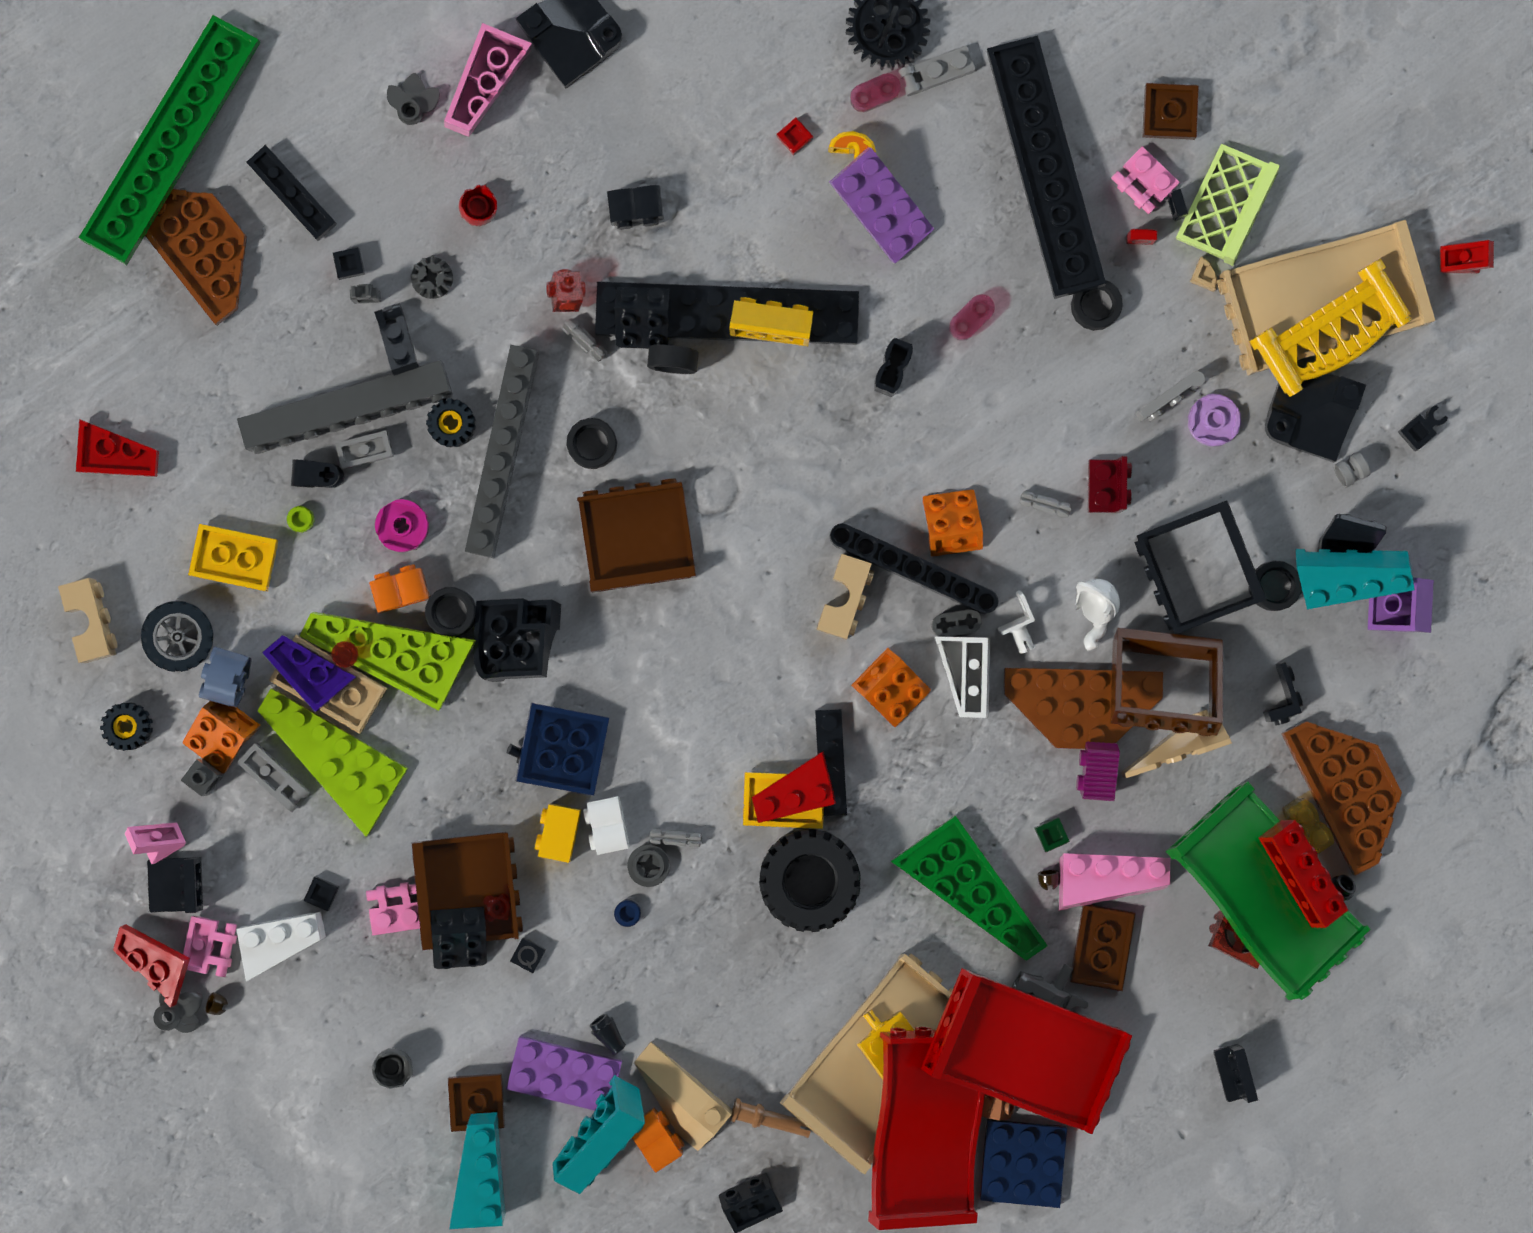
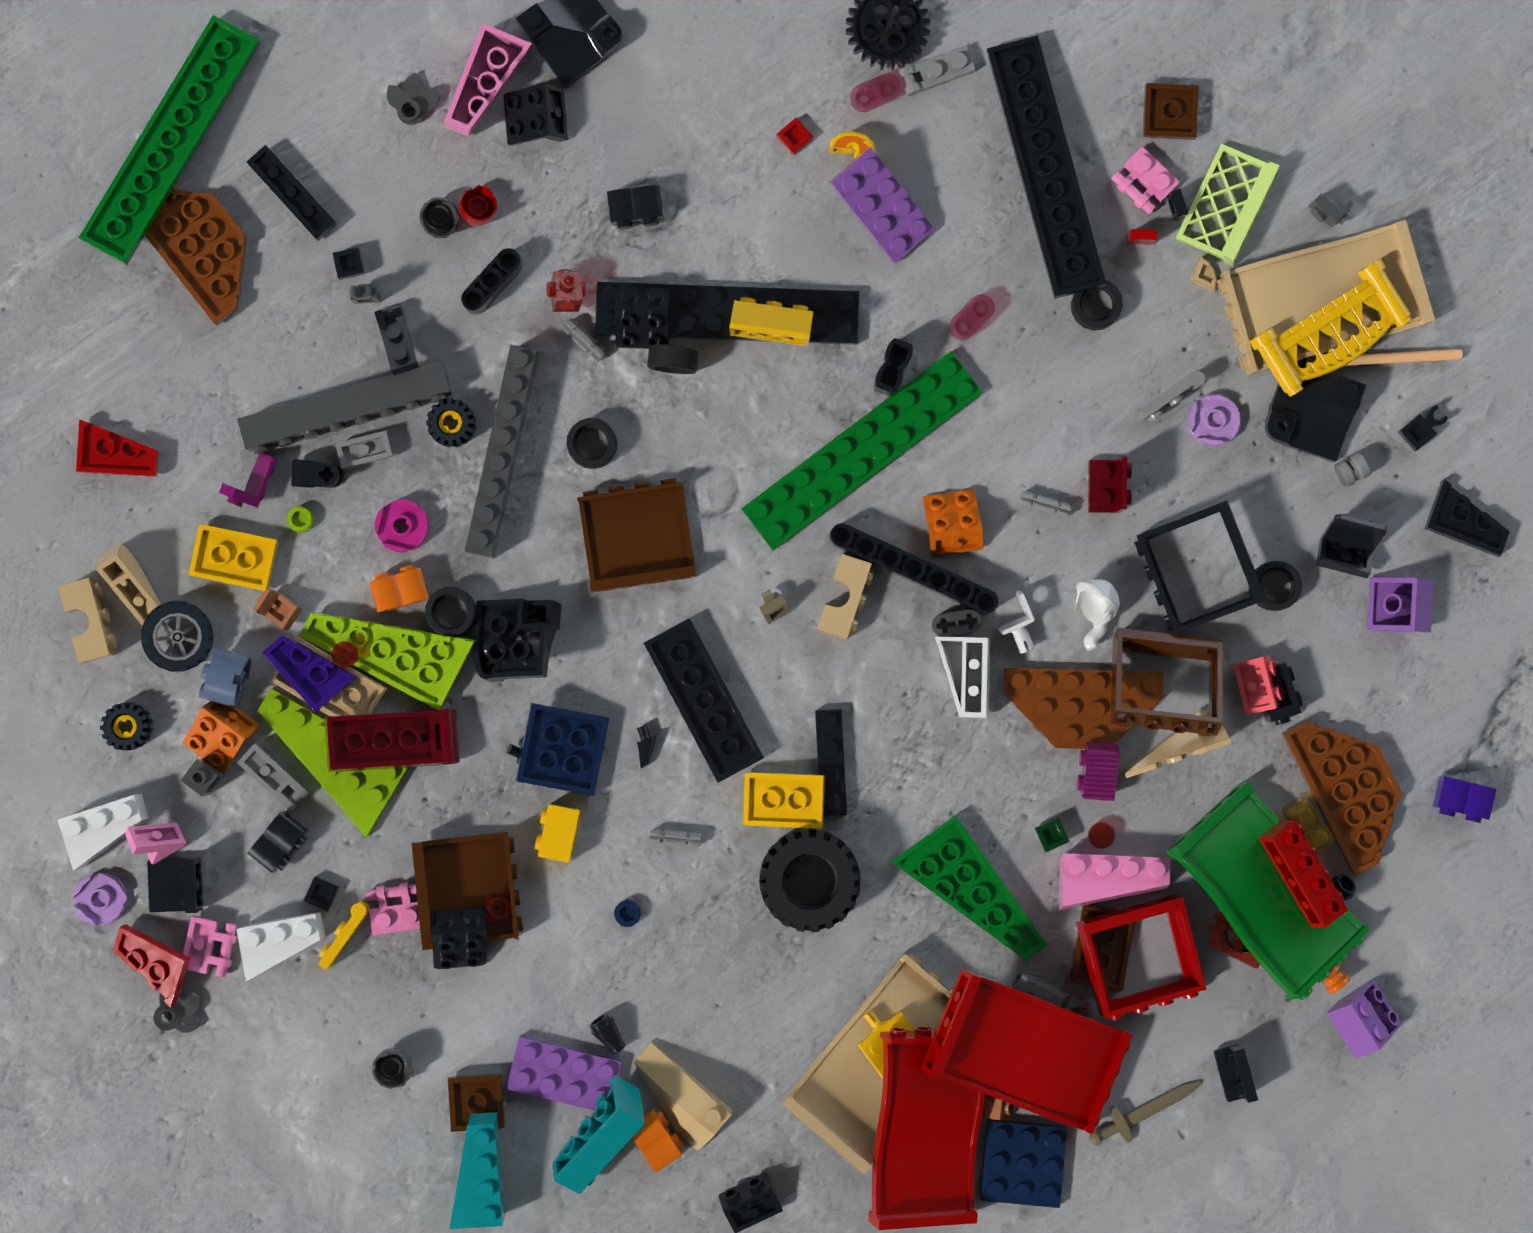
dark brown hinge [205,992,228,1015] -> none
dark grey gear [410,256,453,299] -> none
black tile [510,937,546,973] -> none
white brick [583,796,630,855] -> none
dark grey gear [627,845,670,887] -> none
medium nougat pin [730,1098,811,1138] -> none
red wing [752,752,836,823] -> none
orange bracket [851,648,931,727] -> none
dark brown hinge [1038,870,1060,890] -> none
teal wedge [1295,549,1415,610] -> none
red slope [1440,240,1494,273] -> none
none -> white wedge [58,794,150,871]
none -> lavender tile [73,872,128,926]
none -> tan slope [95,542,161,625]
none -> magenta bracket [219,453,277,508]
none -> black brick [247,811,309,873]
none -> nougat bracket [253,588,302,631]
none -> yellow plate [318,901,371,970]
none -> dark red hinge [324,709,460,772]
none -> dark grey hair [419,197,459,238]
none -> black beam [461,248,523,315]
none -> black bracket [503,83,568,146]
none -> black bar [637,725,656,768]
none -> black plate [643,618,764,783]
none -> green plate [741,351,983,551]
none -> dark tan tile [759,590,791,624]
none -> red piece [1076,894,1206,1020]
none -> clear red plate [1088,822,1115,849]
none -> dark tan sword [1089,1080,1202,1146]
none -> coral bracket [1233,655,1284,715]
none -> light nougat bar [1304,349,1463,367]
none -> dark grey bracket [1308,194,1354,227]
none -> orange wheel [1322,964,1351,994]
none -> medium lavender slope [1327,980,1402,1059]
none -> black wing [1424,479,1510,557]
none -> dark purple brick [1433,776,1496,823]

